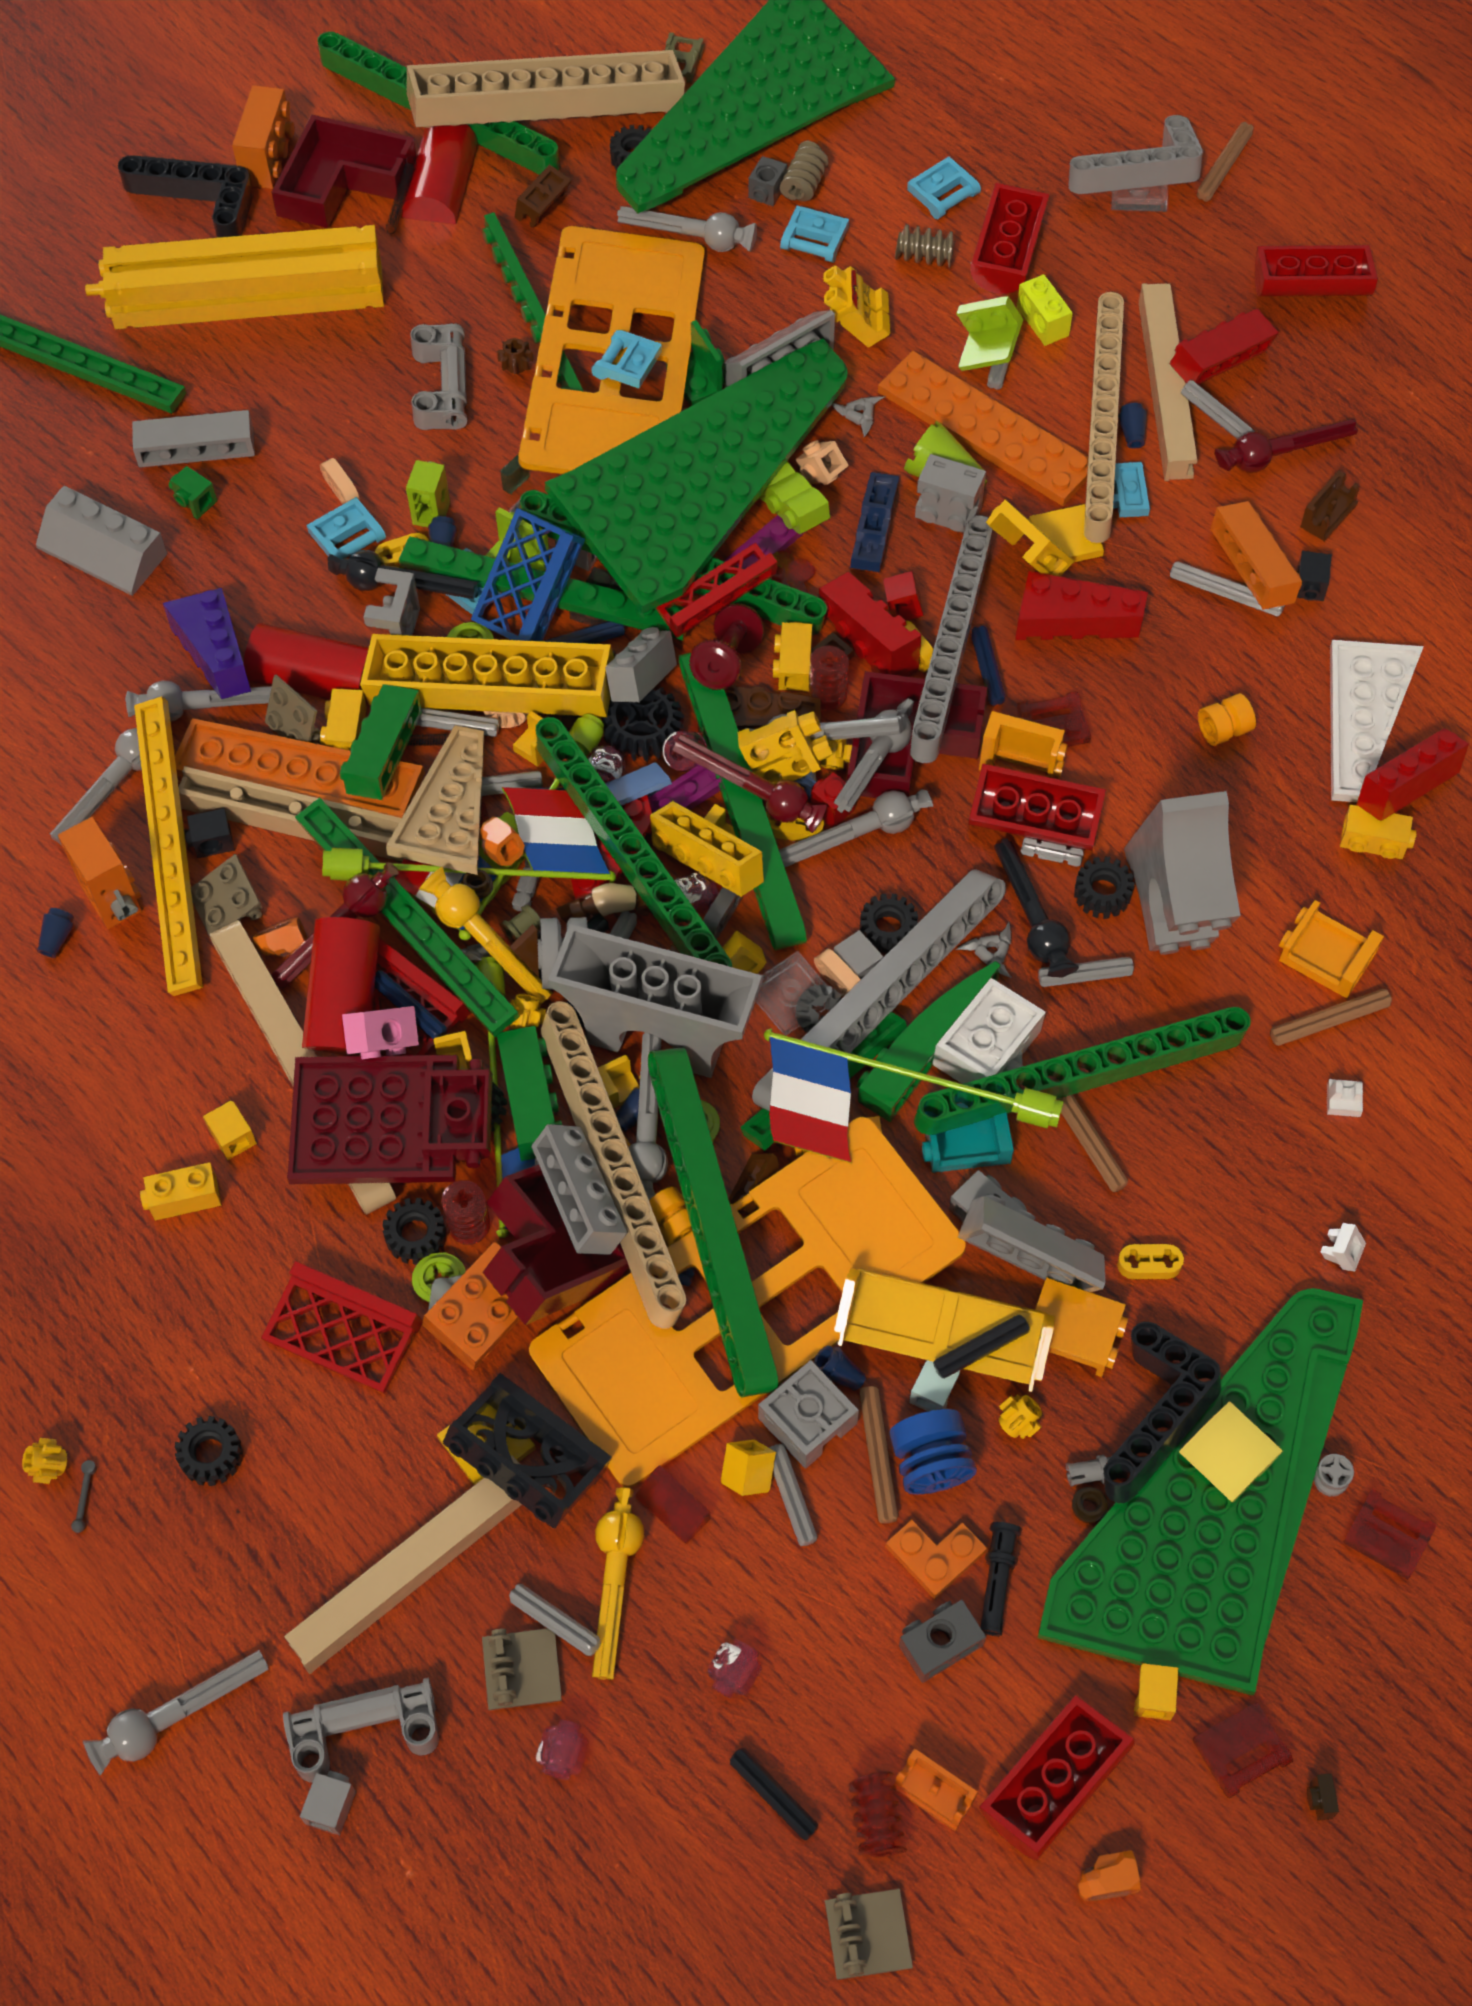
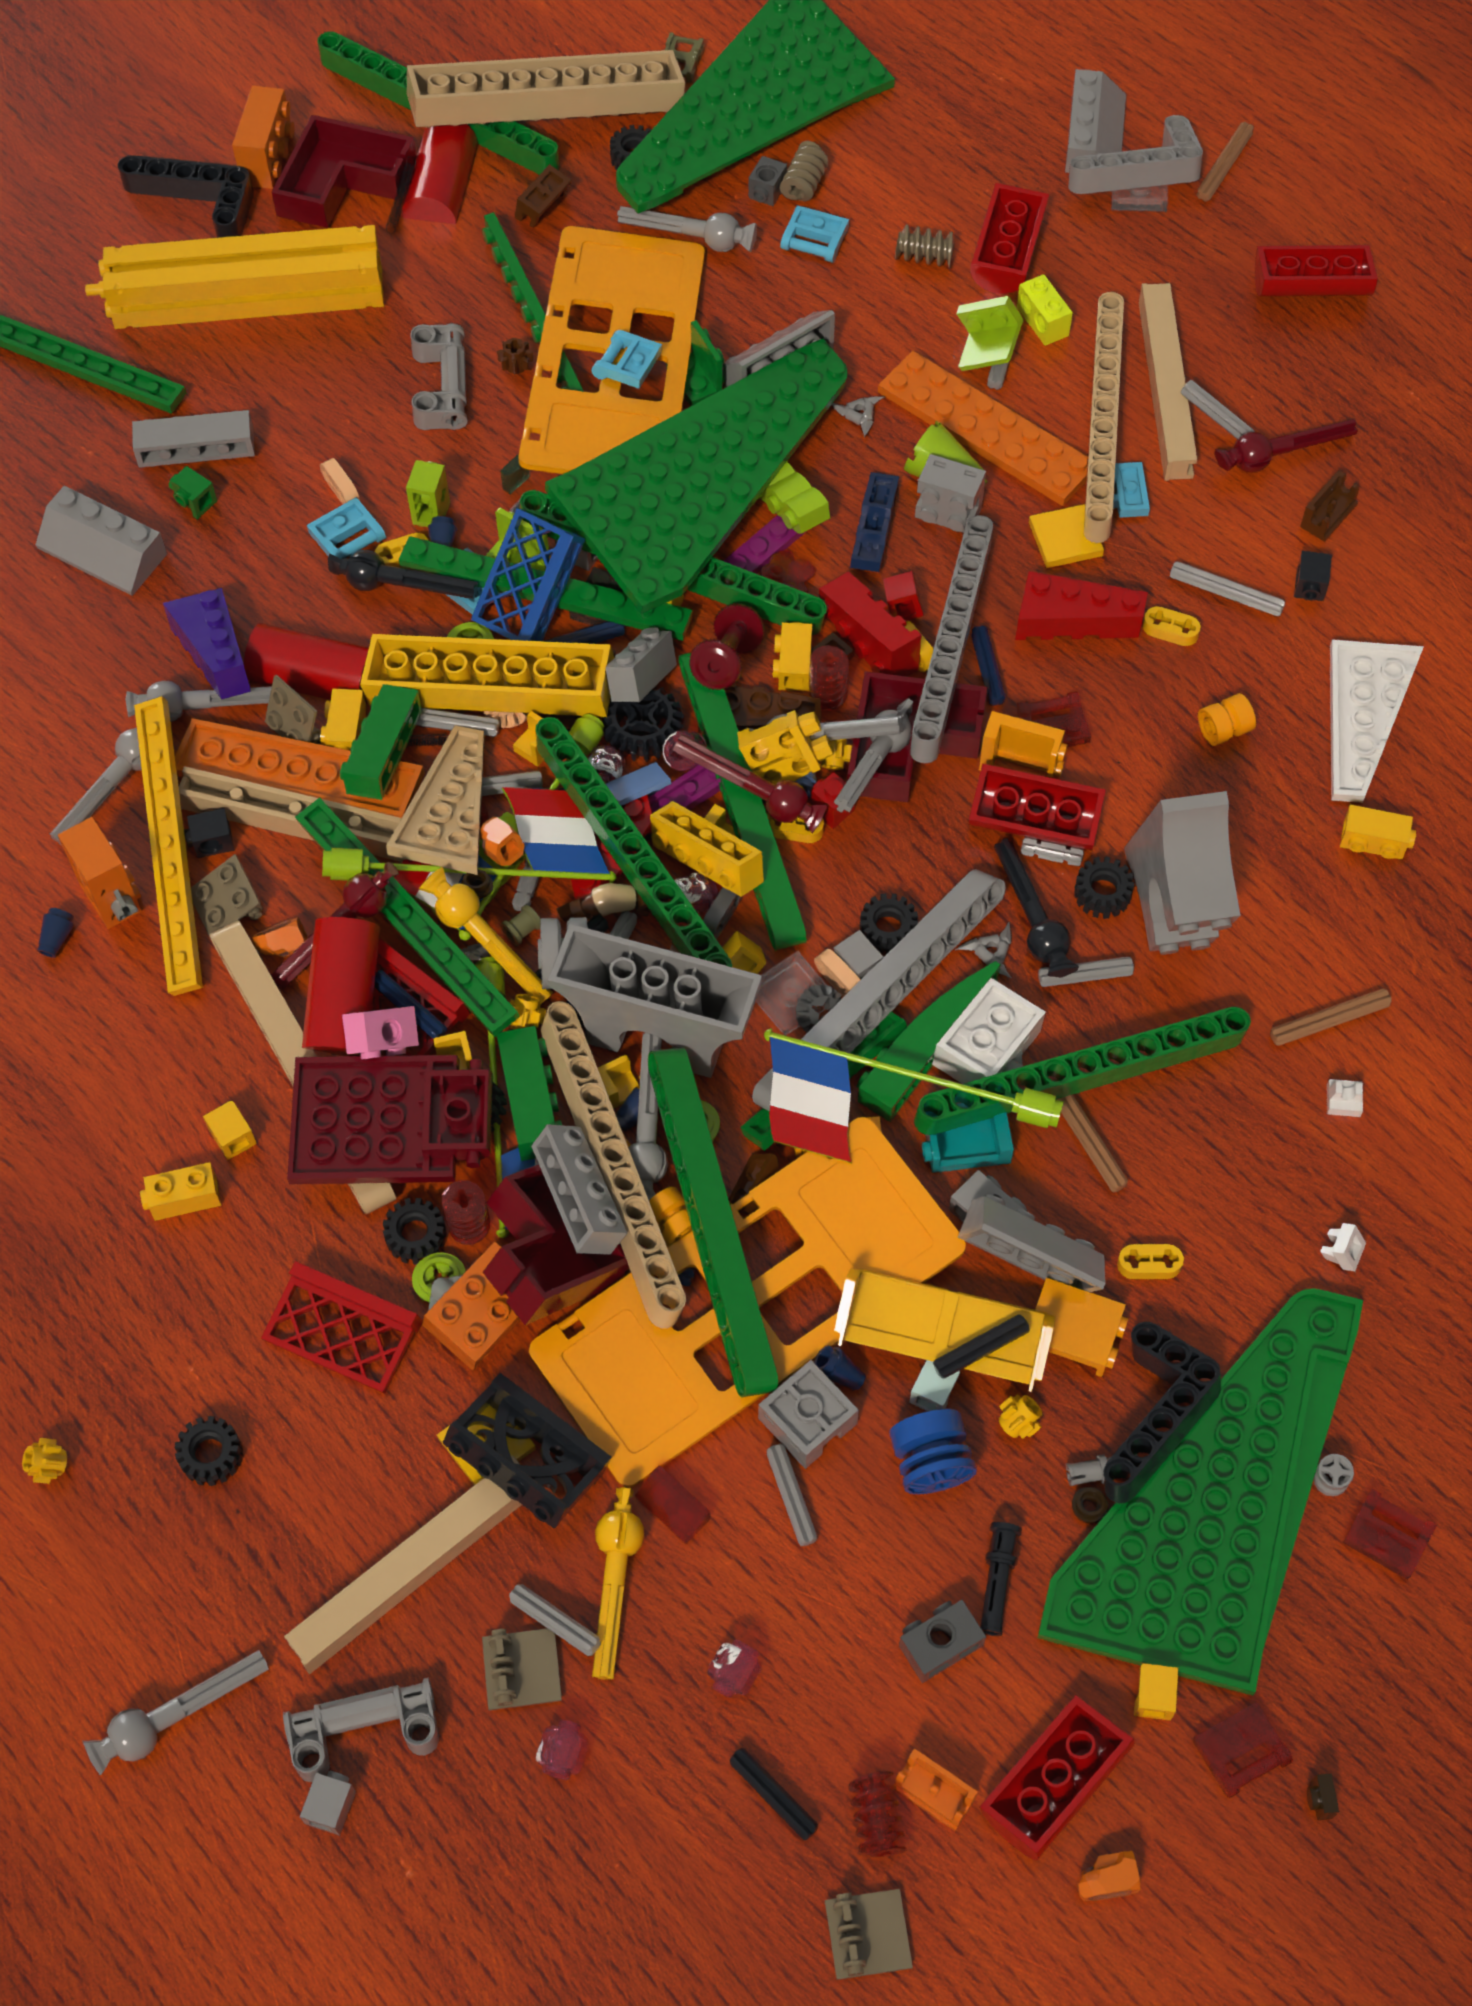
dark grey hinge [71,1460,97,1533] -> none
light grey panel [363,568,420,636] -> none
reddish brown slope [509,925,540,977] -> none
red fence [656,542,777,638] -> none
yellow panel [721,1439,776,1496] -> none
light grey piece [779,789,933,867] -> none
light nougat brick [796,440,849,485] -> none
yellow hips [823,266,890,348] -> none
medium nougat axle [859,1386,898,1524] -> none
orange plate [885,1520,987,1600] -> none
medium azure plate [907,156,981,219] -> none
yellow panel [986,500,1074,577] -> none
dark blue cone [1118,403,1147,449] -> none
red brick [1169,308,1279,385] -> none
light yellow slope [1179,1401,1283,1503] -> none
orange brick [1210,501,1302,610] -> none
light orange panel [1279,900,1384,998] -> none
red brick [1357,728,1469,821] -> none
none -> light grey slope [1065,69,1126,173]
none -> yellow beam [1143,606,1201,646]

